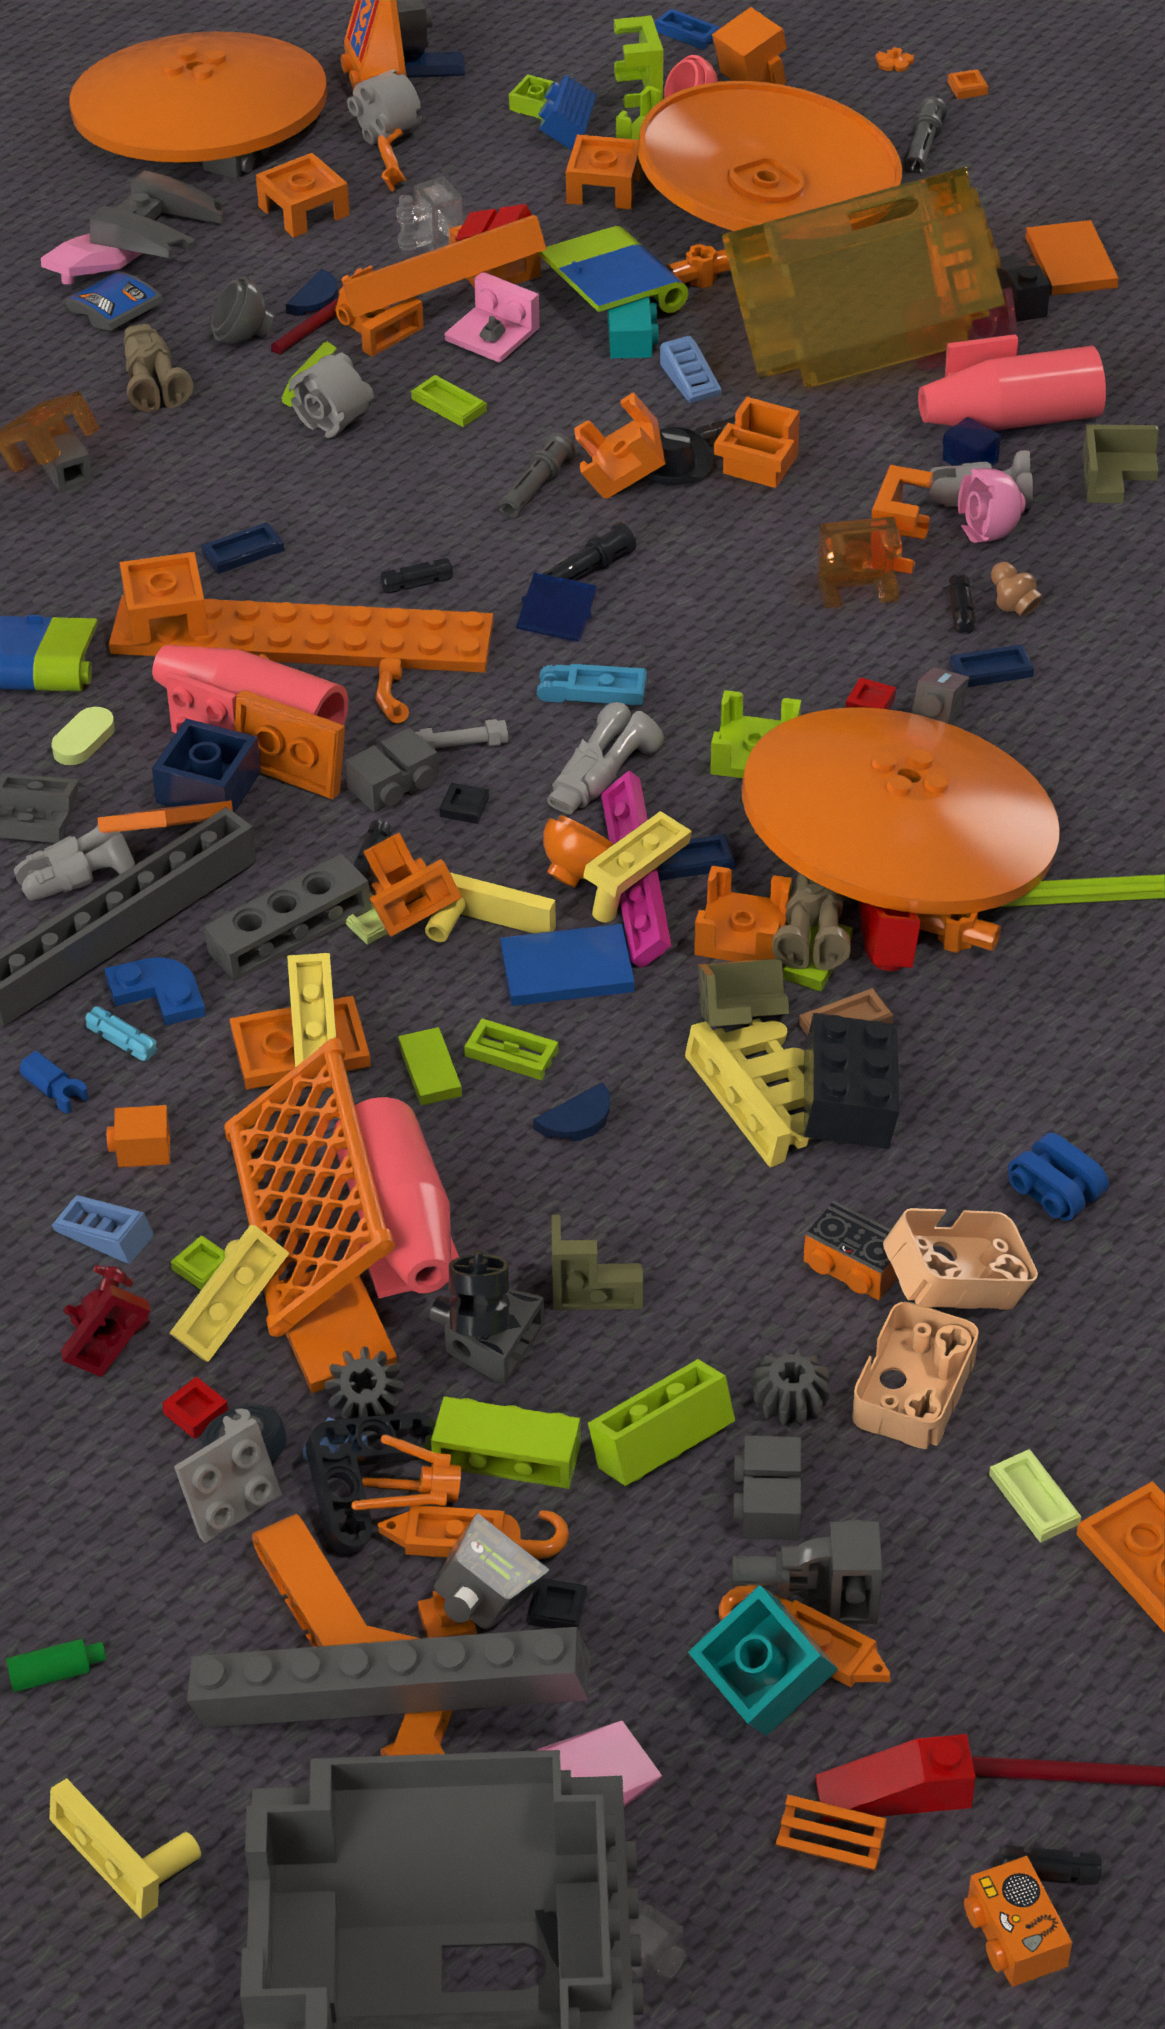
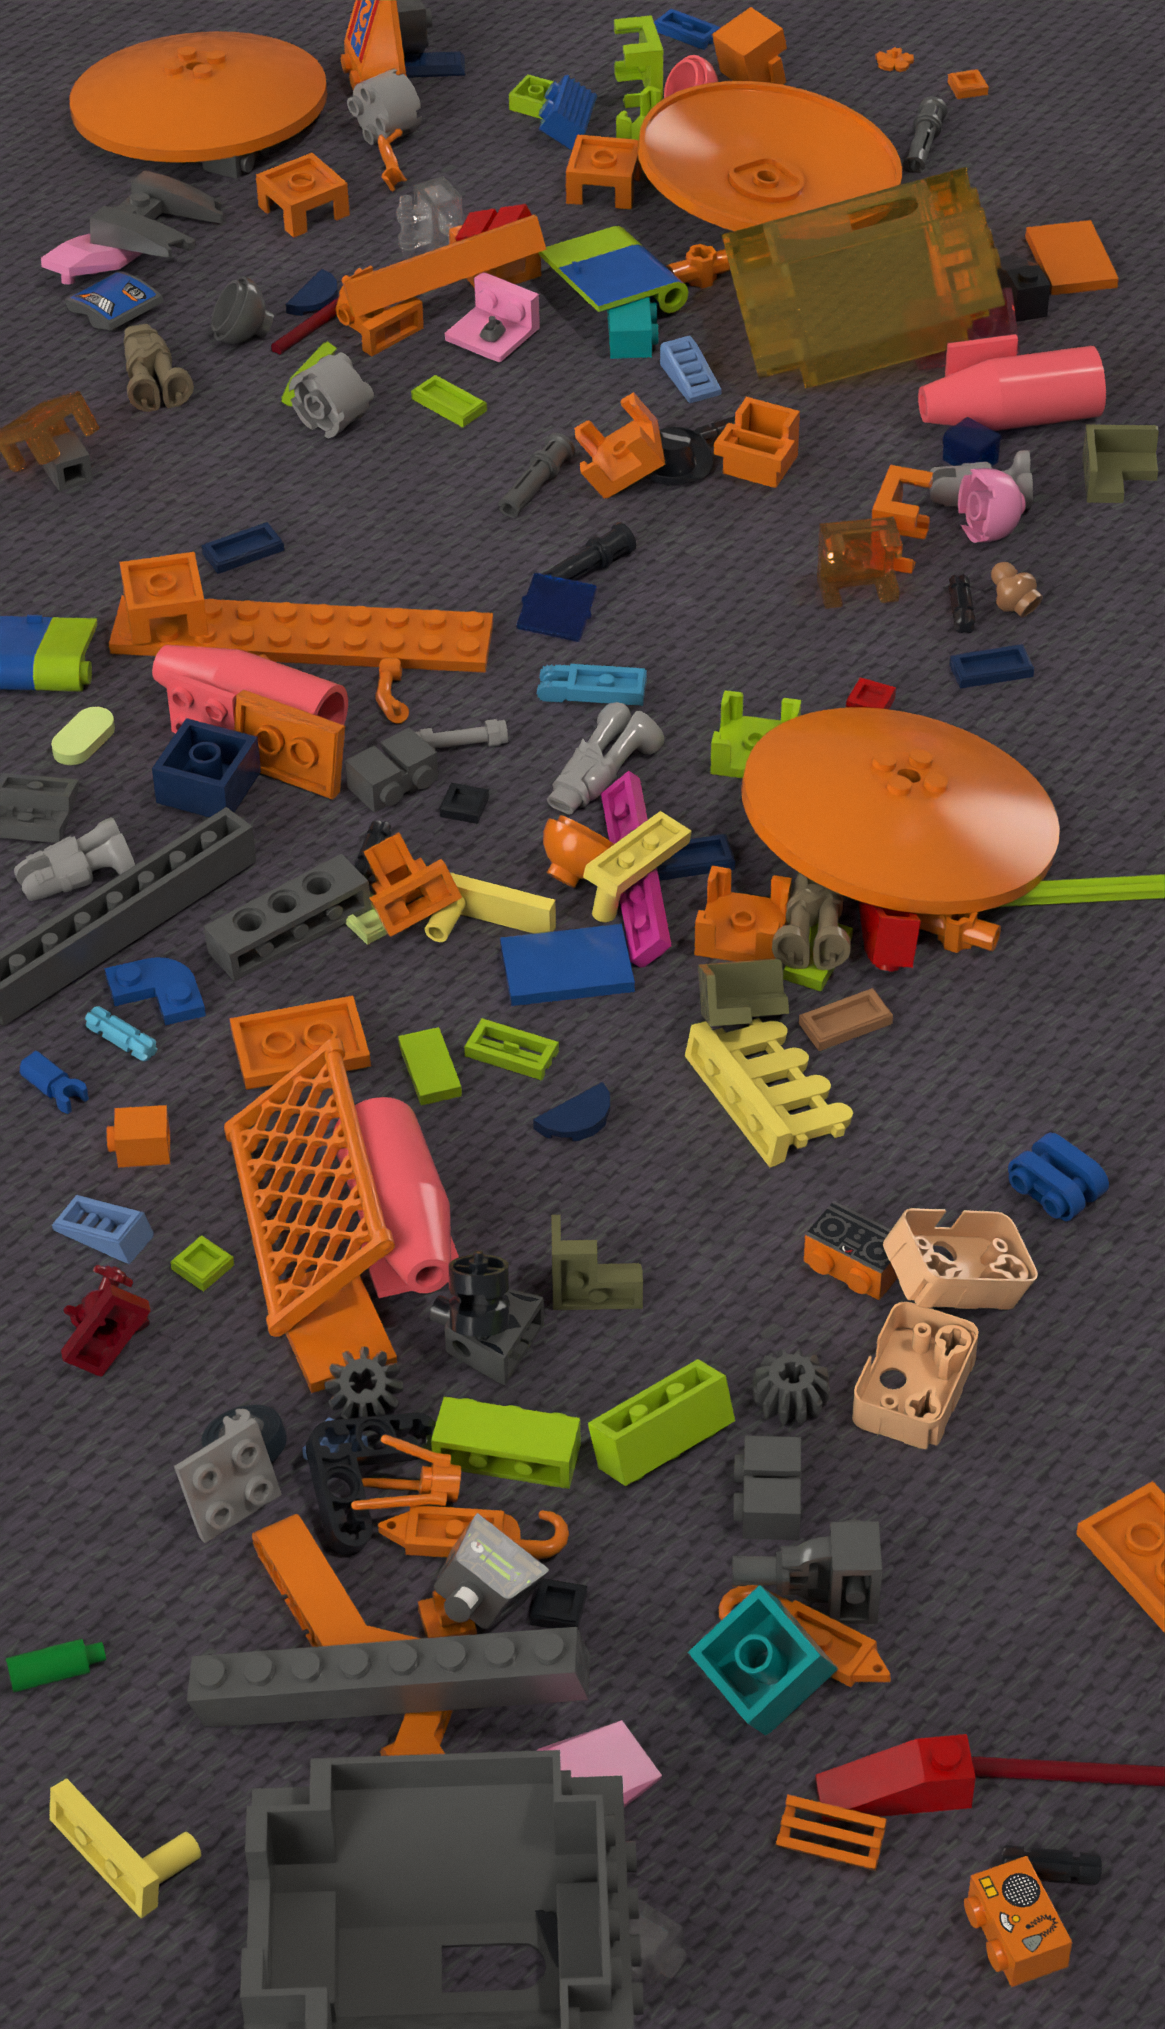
orange tile [97,801,233,833] -> none
red plate [162,1376,229,1439] -> none
light yellow piece [169,1225,289,1362] -> none
light yellow piece [287,953,336,1074] -> none
black axle [380,558,453,593] -> none
black brick [804,1013,900,1149] -> none
dark grey brick [912,667,969,724] -> none
yellowish green tile [989,1449,1081,1543] -> none

